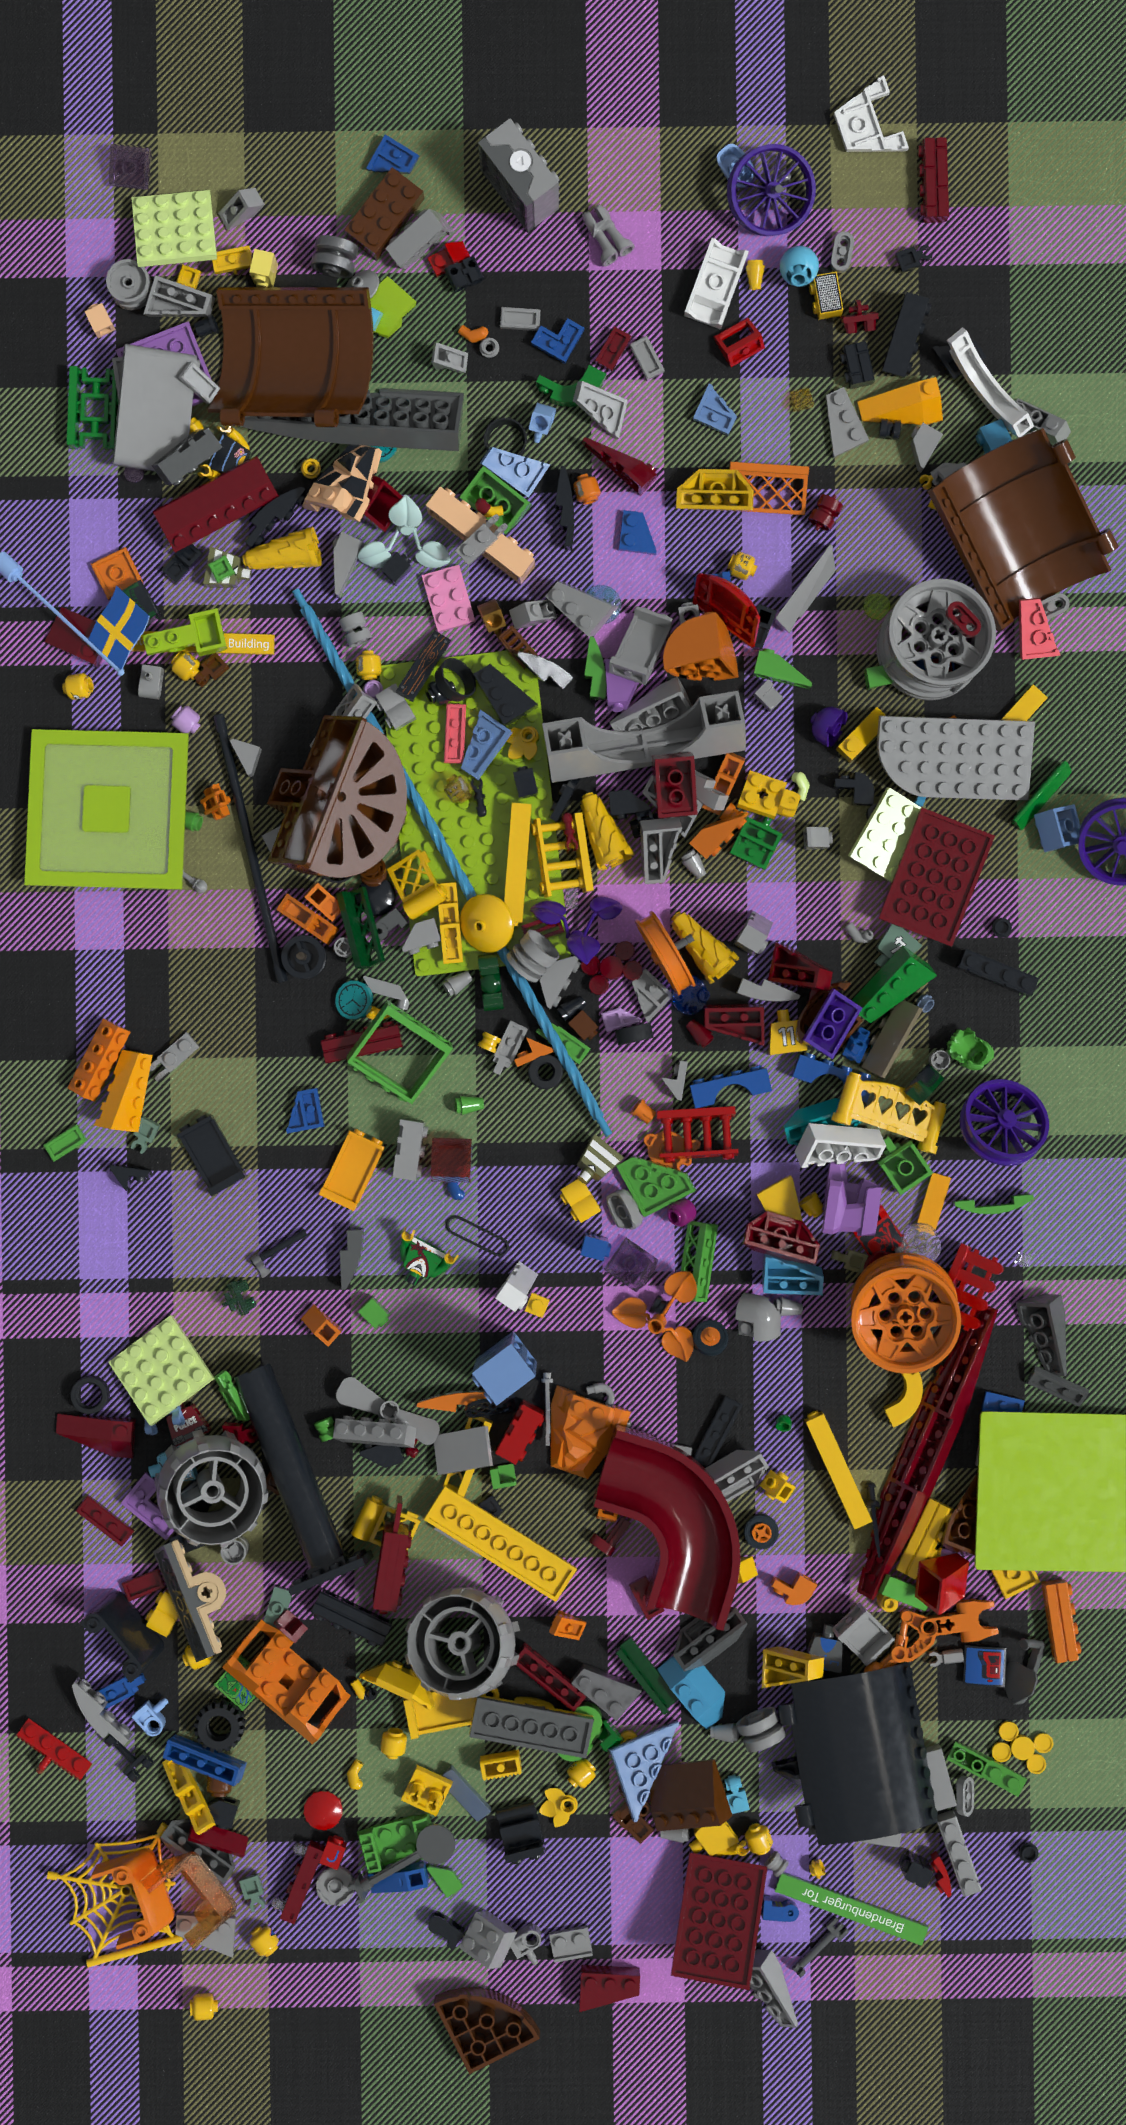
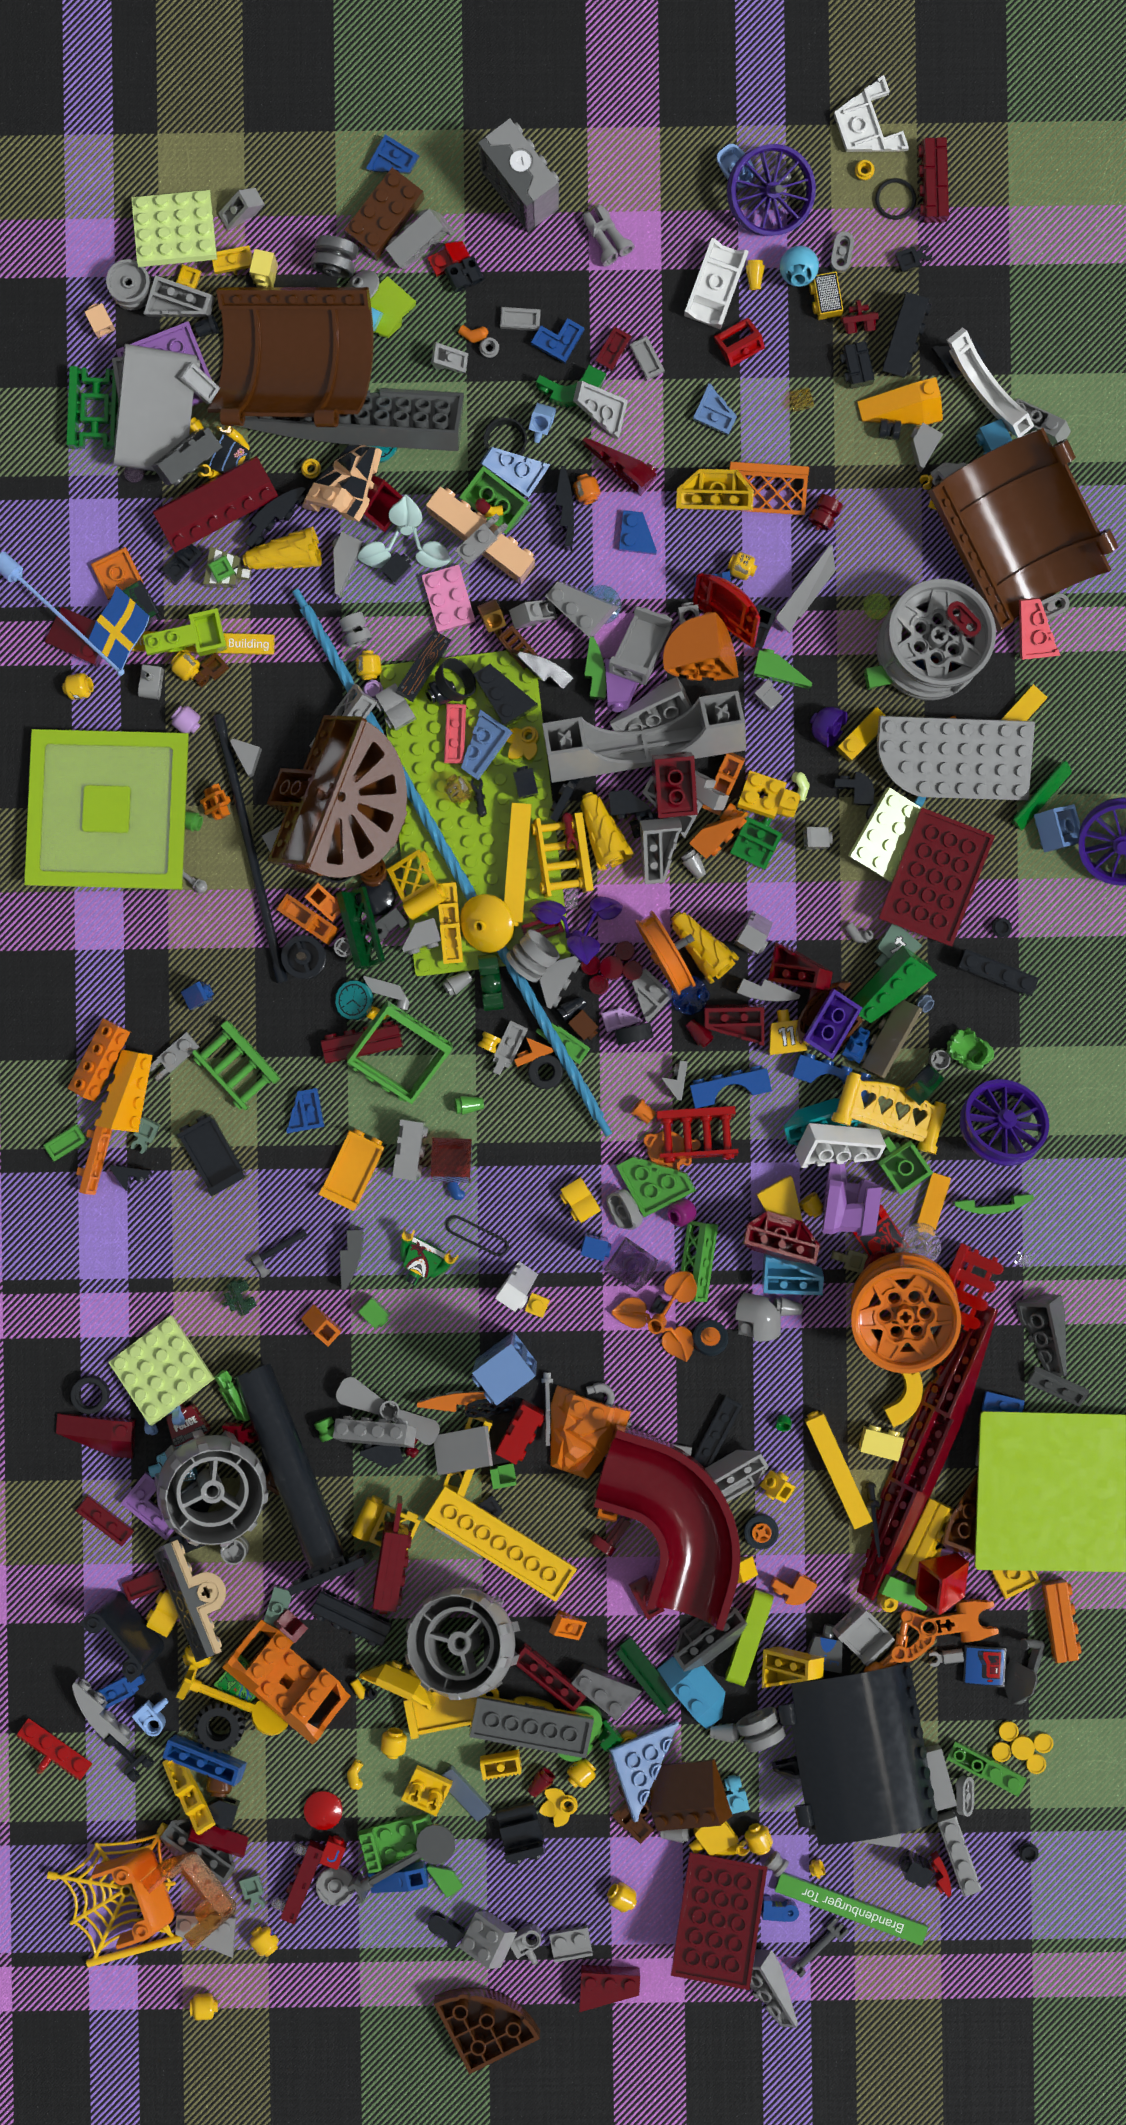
clear purple slope [109,144,152,190] -> none
olive torso [577,1134,624,1184] -> none
light grey wing [825,387,869,458] -> none
none -> orange hinge [76,1116,113,1195]
none -> yellow piece [176,1664,288,1736]
none -> blue slope [181,981,214,1010]
none -> bright green fence [192,1021,282,1110]
none -> dark red cone [527,1767,555,1797]
none -> yellow head [607,1882,637,1913]
none -> lime beam [725,1589,774,1687]
none -> yellow plate [855,160,875,180]
none -> light yellow brick [858,1424,904,1461]
none -> black tyre [875,178,917,220]

